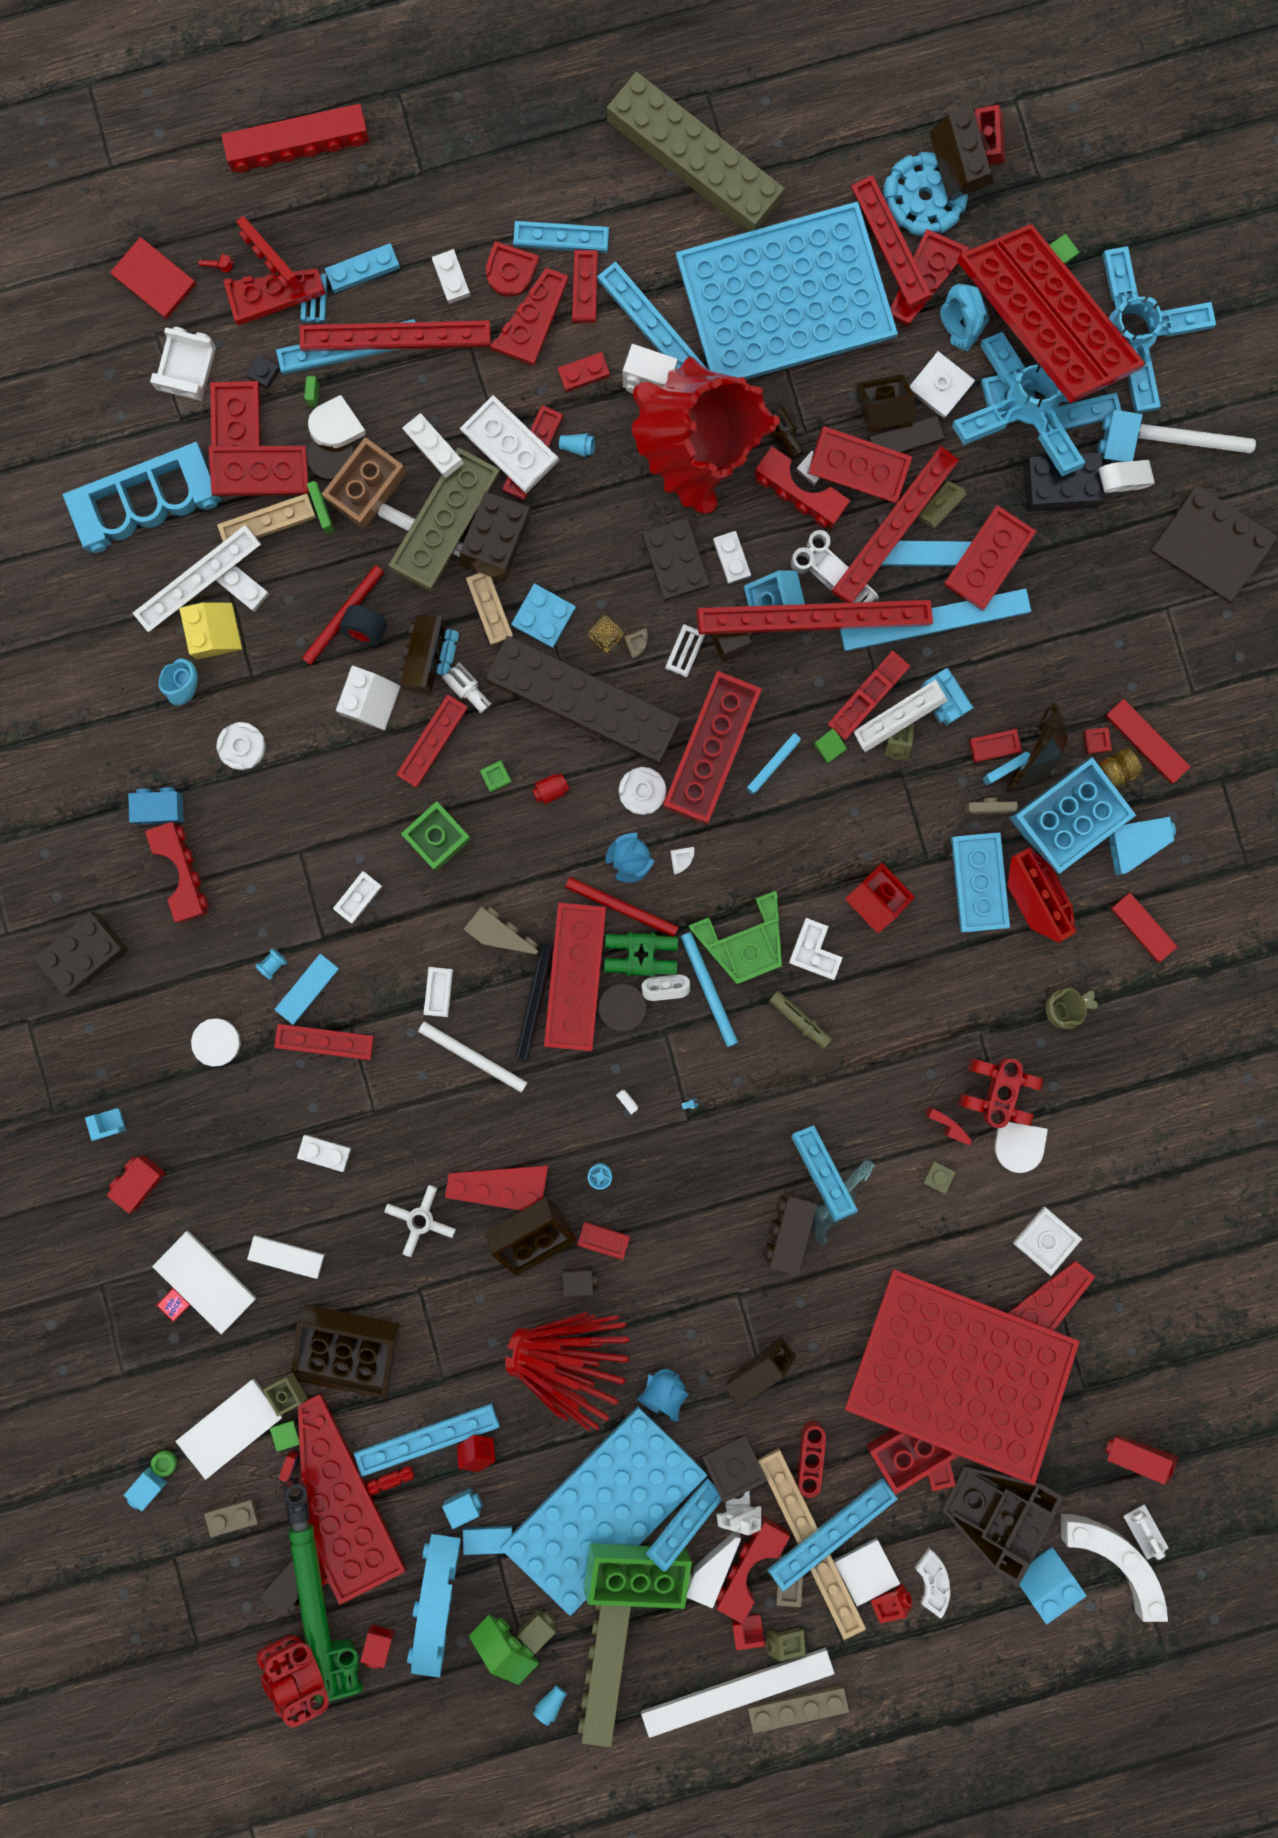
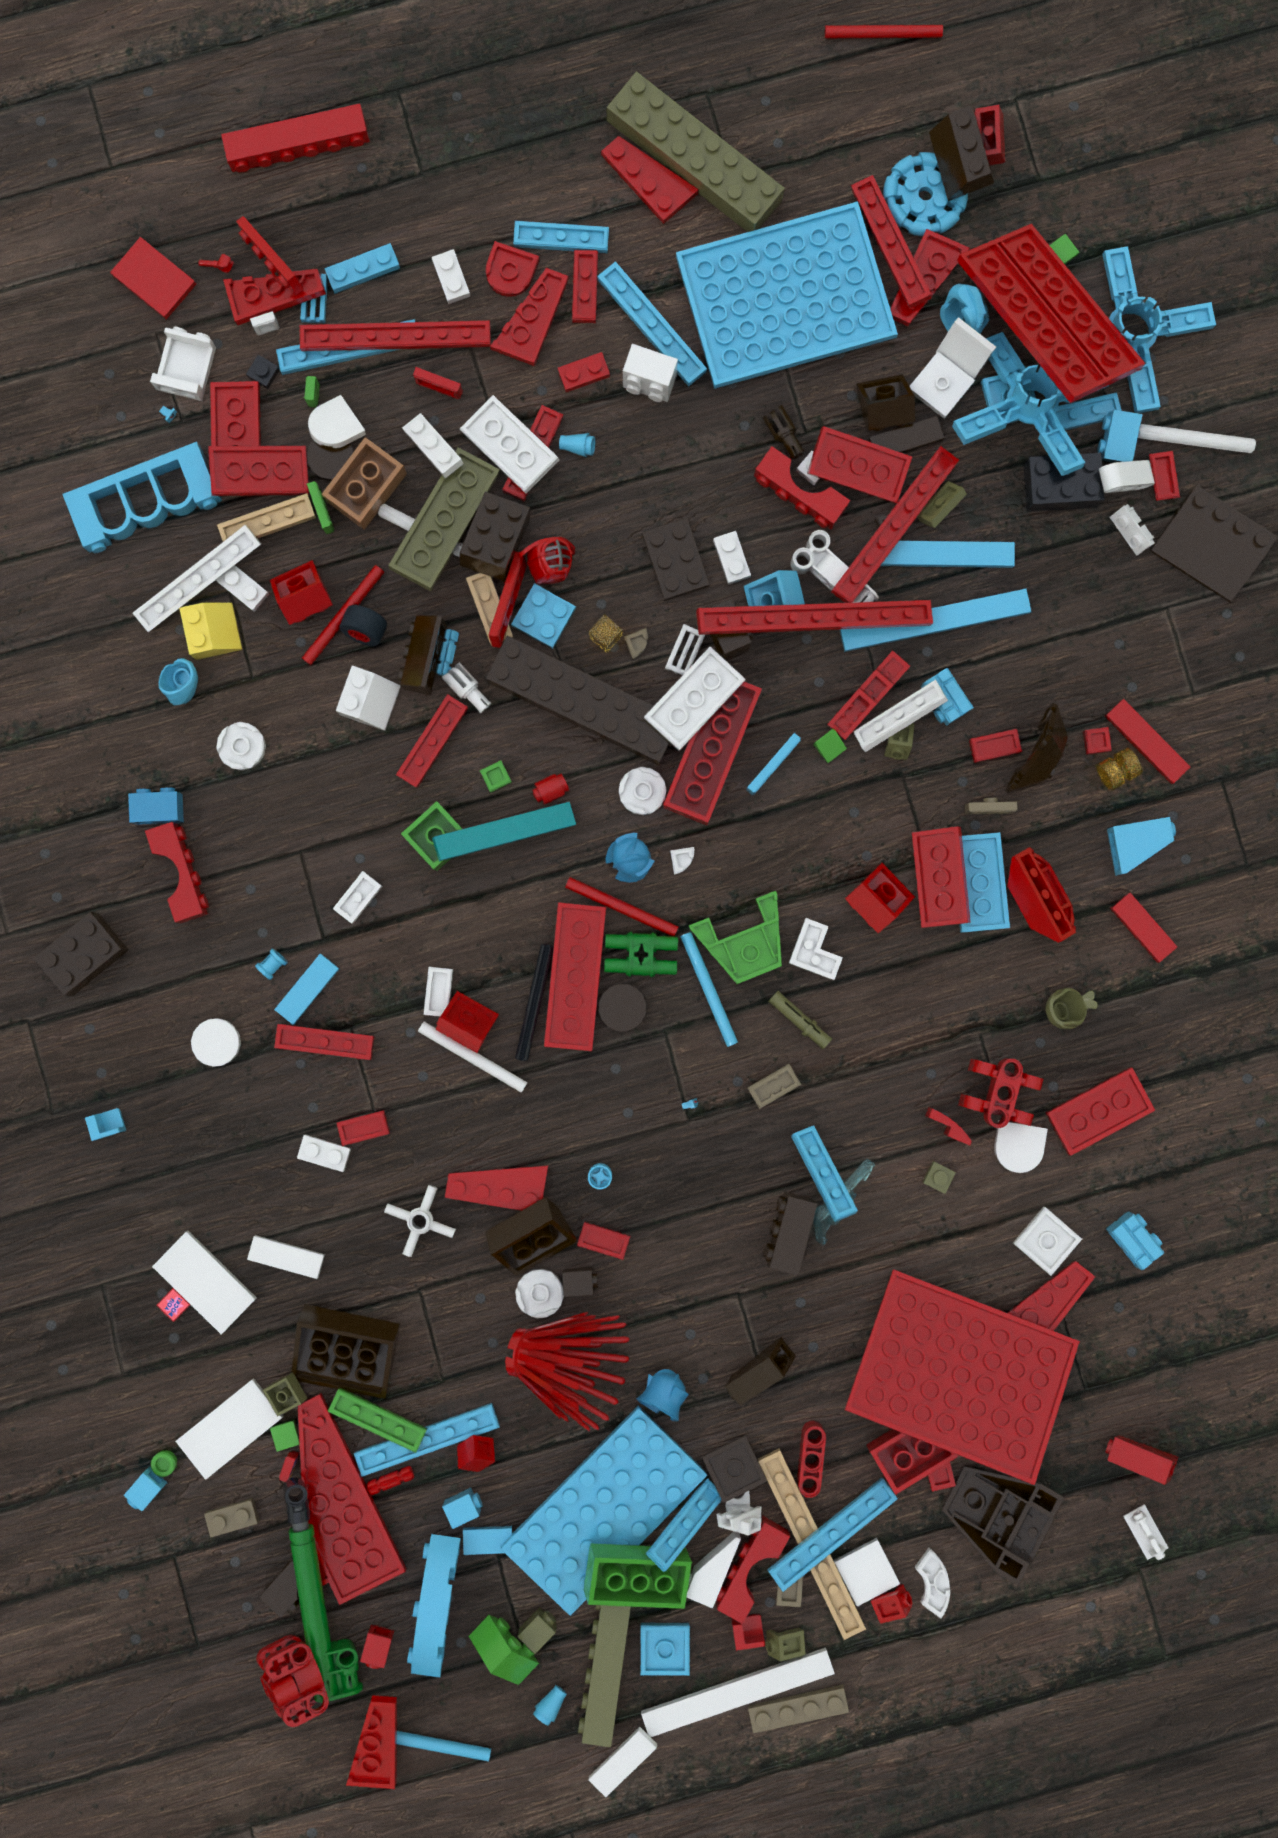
red brick [106,1155,166,1214] -> none
dark tan slope [464,907,539,955] -> none
white tile [616,1089,638,1114] -> none
red piece [631,357,780,514] -> none
white plate [642,974,690,1001] -> none
red tile [943,505,1037,611] -> none
medium azure tile [983,752,1030,786] -> none
medium azure slope [1009,757,1136,874] -> none
medium azure slope [1020,1546,1086,1625] -> none
white brick [1060,1514,1168,1622] -> none
none -> medium azure piece [159,406,177,423]
none -> white tile [250,311,280,335]
none -> red slope [270,560,333,625]
none -> bright green tile [328,1388,427,1453]
none -> red tile [337,1110,390,1146]
none -> red wing [346,1695,397,1789]
none -> medium azure piece [397,1731,491,1762]
none -> red tile [413,367,463,399]
none -> teal tile [432,802,576,862]
none -> red bracket [435,991,499,1053]
none -> red tile [488,552,527,648]
none -> white tile [515,1269,564,1318]
none -> red piece [518,537,575,584]
none -> white tile [588,1727,657,1797]
none -> red wing [601,136,699,224]
none -> medium azure tile [641,1623,690,1676]
none -> white tile [644,647,746,751]
none -> dark tan plate [747,1064,801,1109]
none -> red piece [825,25,943,39]
none -> red plate [912,826,971,928]
none -> white tile [936,317,996,379]
none -> red plate [1045,1067,1155,1156]
none -> medium azure brick [1106,1212,1164,1270]
none -> white hinge [1110,504,1155,556]
none -> red tile [1149,451,1180,501]

